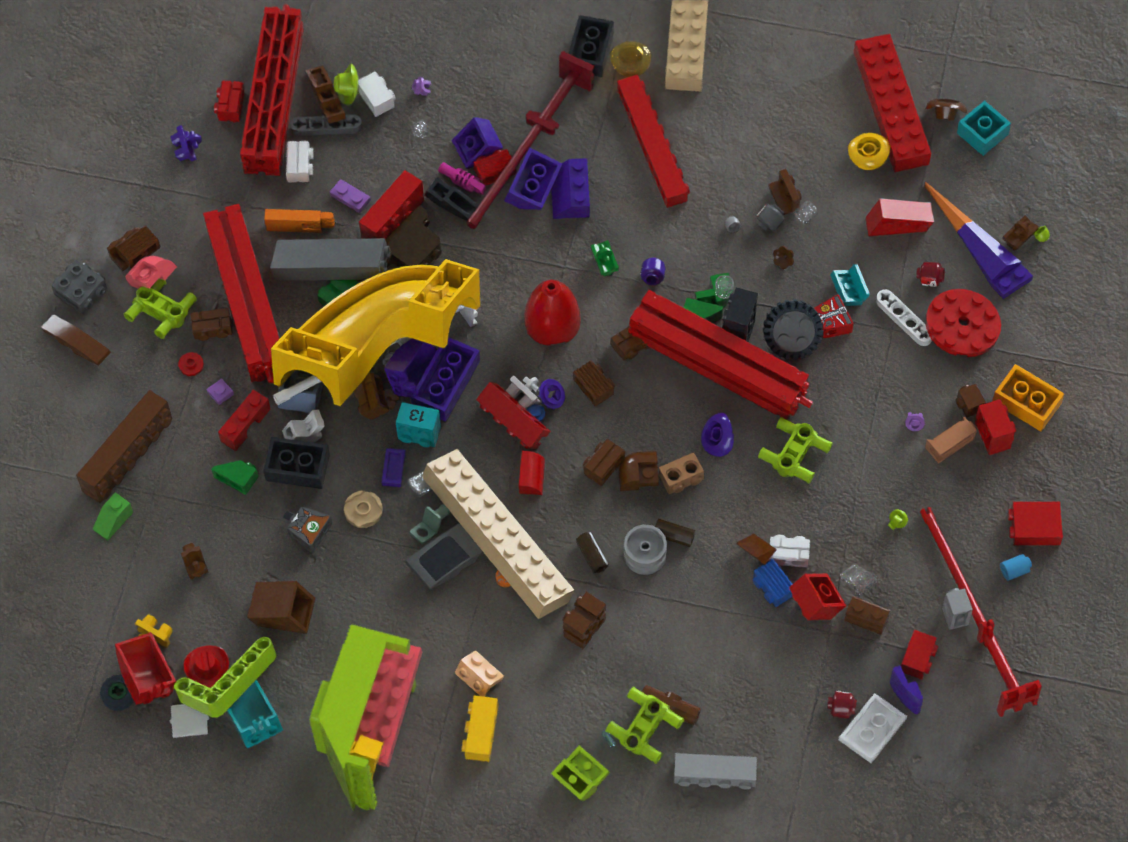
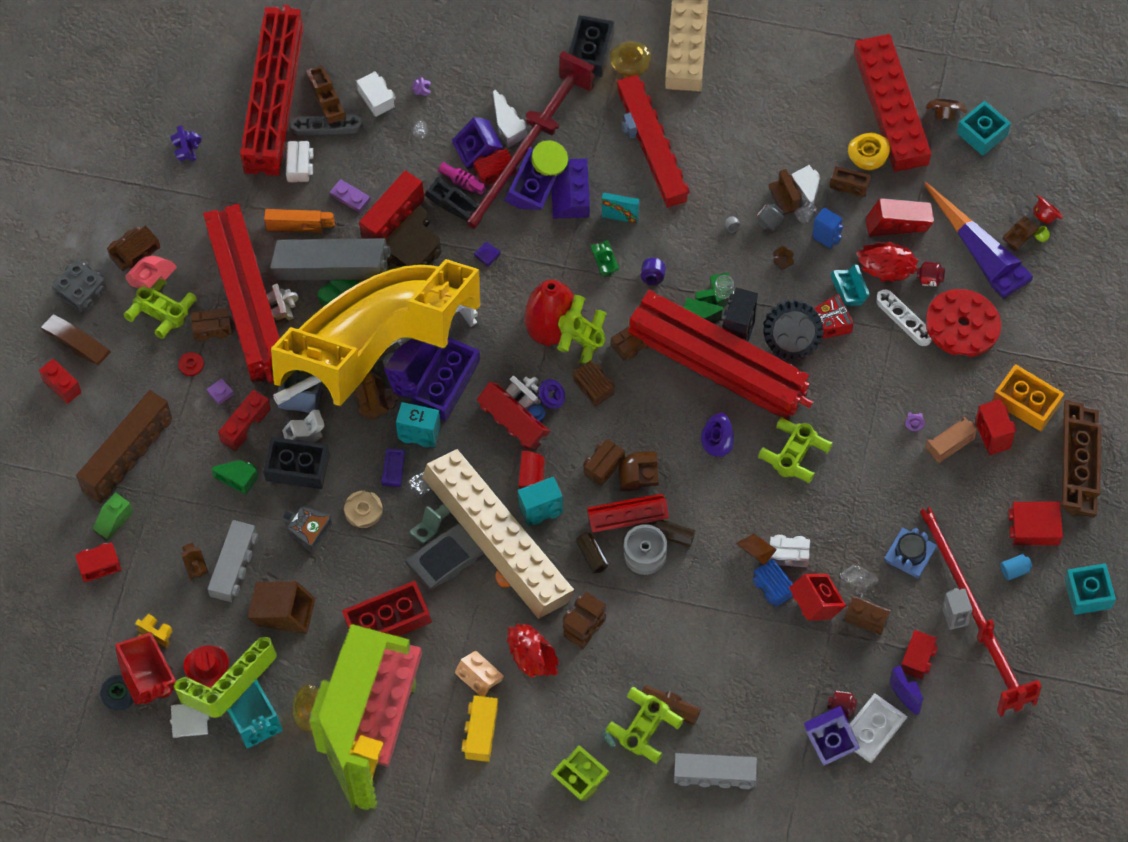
red brick [214,80,245,122] -> none
lime hat [334,63,358,105] -> none
medium nougat brick [659,452,704,494] -> none
lime plate [888,509,908,530] -> none
reddish brown brick [956,384,986,417] -> none
none -> red brick [39,358,81,404]
none -> red brick [75,542,122,583]
none -> light grey brick [207,520,259,603]
none -> white hips [266,284,299,320]
none -> clear yellow hat [292,685,319,731]
none -> red brick [342,581,432,637]
none -> dark purple tile [474,241,500,267]
none -> white slope [493,90,528,148]
none -> red head [507,623,559,678]
none -> teal brick [517,477,563,526]
none -> lime tile [531,140,568,176]
none -> lime piece [557,295,607,365]
none -> red brick [586,493,669,533]
none -> teal tile [602,193,640,224]
none -> sand blue plate [621,113,637,139]
none -> white slope [791,165,820,211]
none -> dark purple slope [804,706,860,765]
none -> blue brick [812,207,844,249]
none -> reddish brown bracket [829,166,871,197]
none -> red head [856,241,919,282]
none -> piece [884,527,937,579]
none -> red hat [1033,195,1063,224]
none -> reddish brown slope [1062,400,1102,518]
none -> teal brick [1064,563,1116,615]

